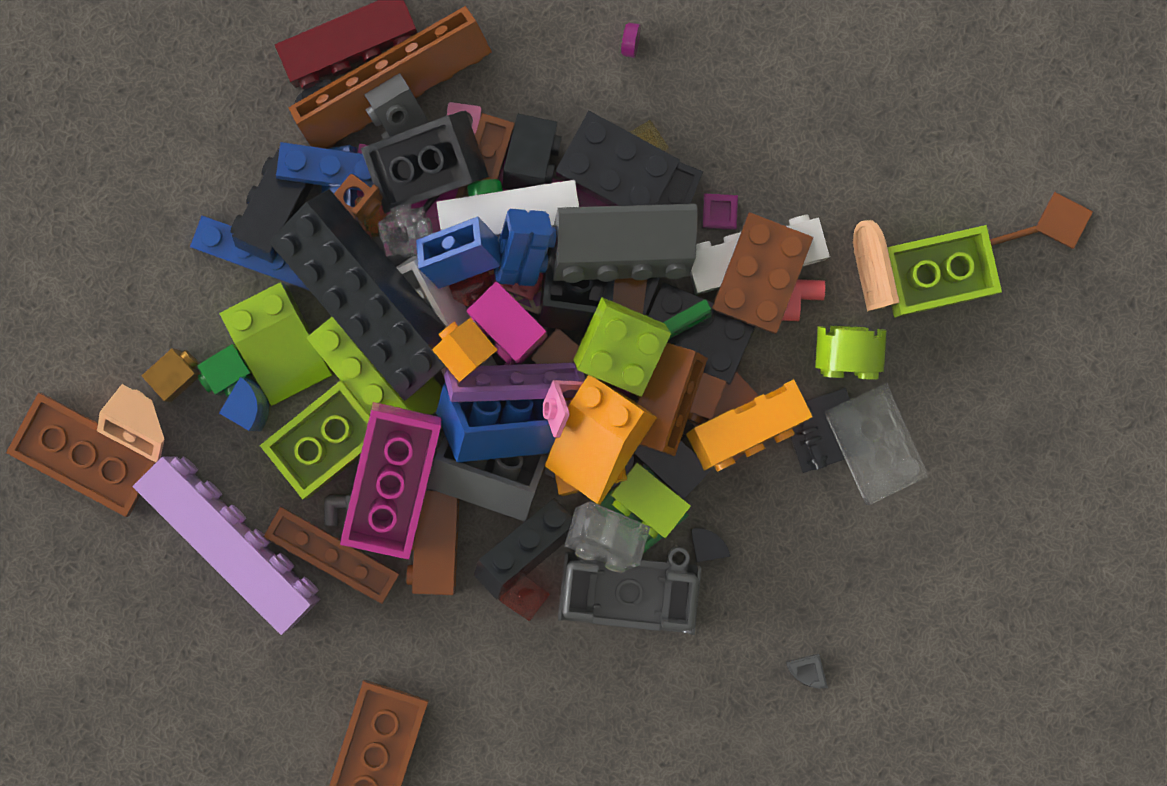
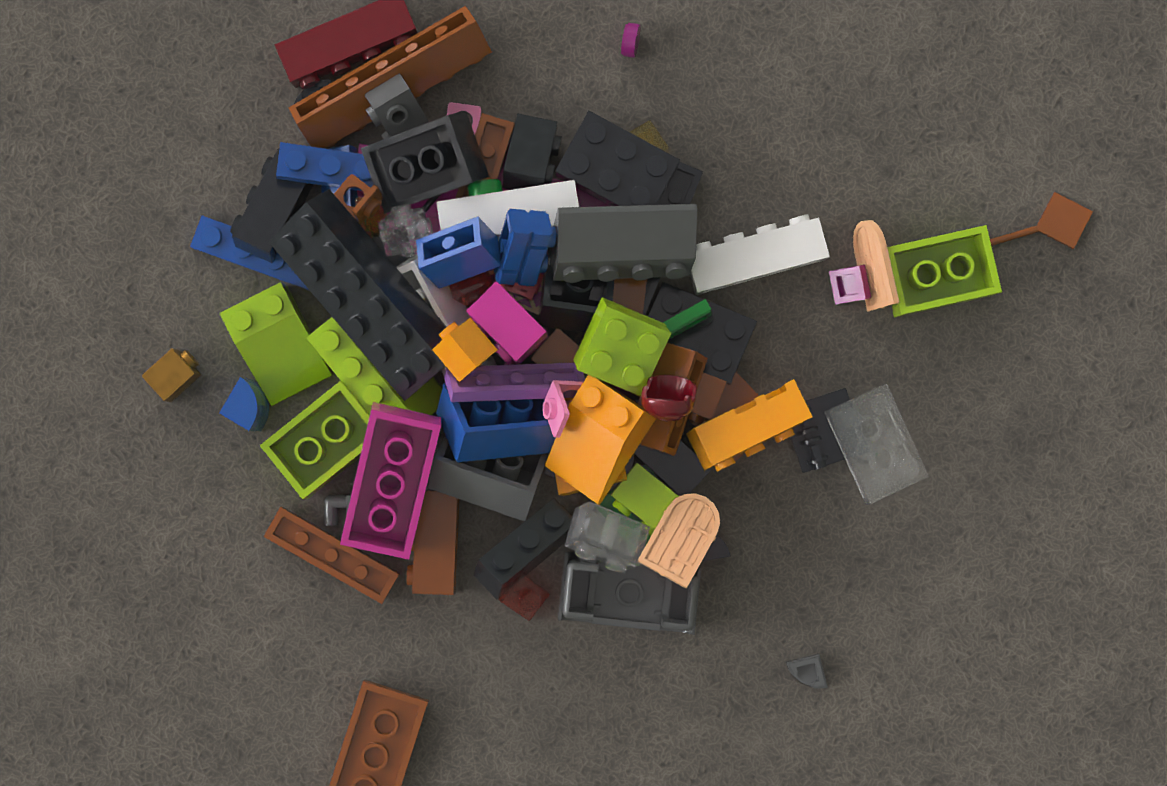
dark orange plate [6,393,156,517] -> none
light nougat slope [97,384,165,462] -> none
lavender brick [132,456,321,635] -> none
green brick [197,344,253,397] -> none
magenta tile [702,194,738,230] -> none
dark orange plate [712,212,814,334] -> none
coral piece [782,279,825,321] -> none
lime brick [815,326,887,379] -> none
none -> light nougat window [637,493,720,589]
none -> dark red hair [641,375,697,422]
none -> plate [829,264,871,305]

